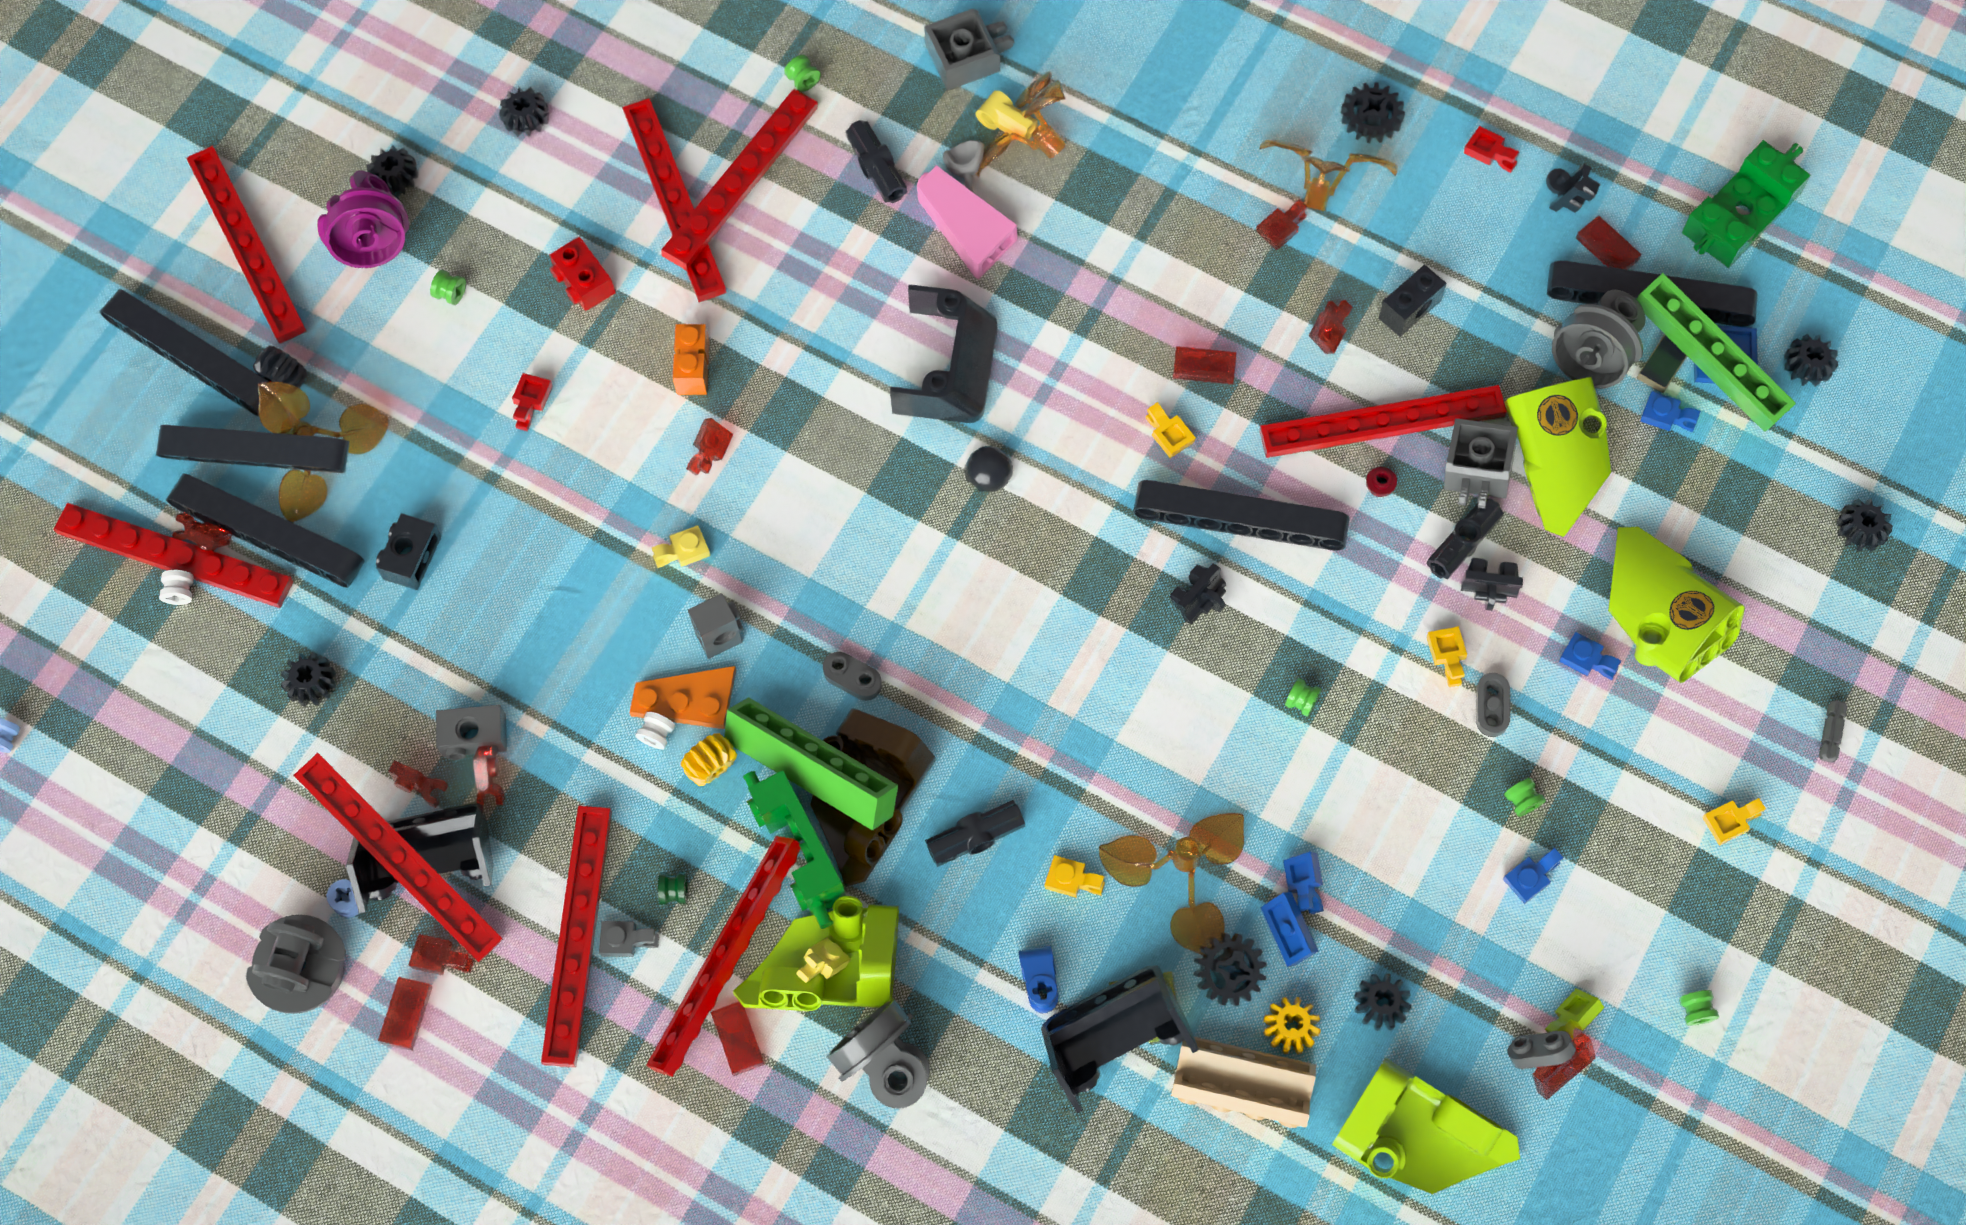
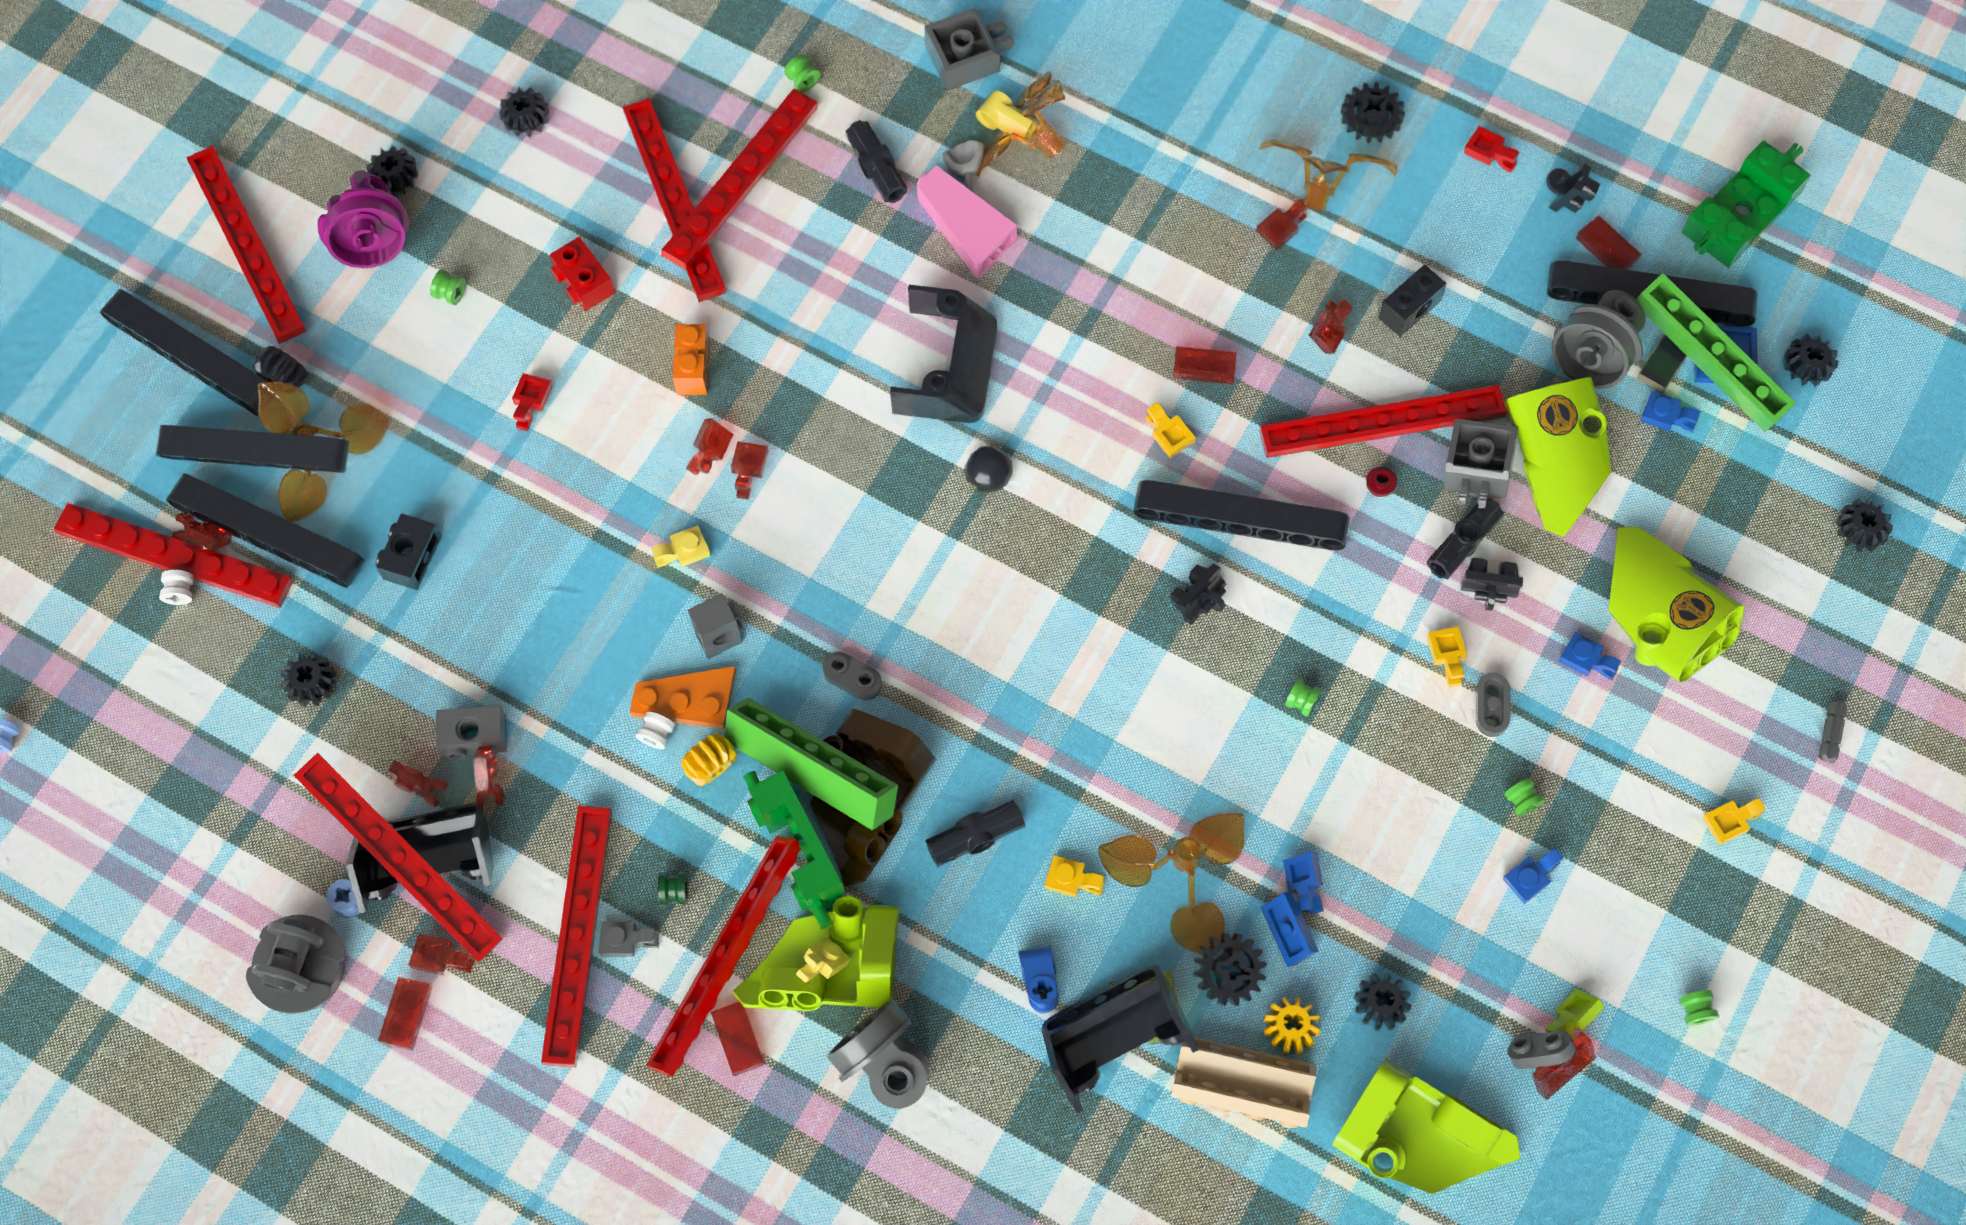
none -> clear red plate [731,441,768,500]

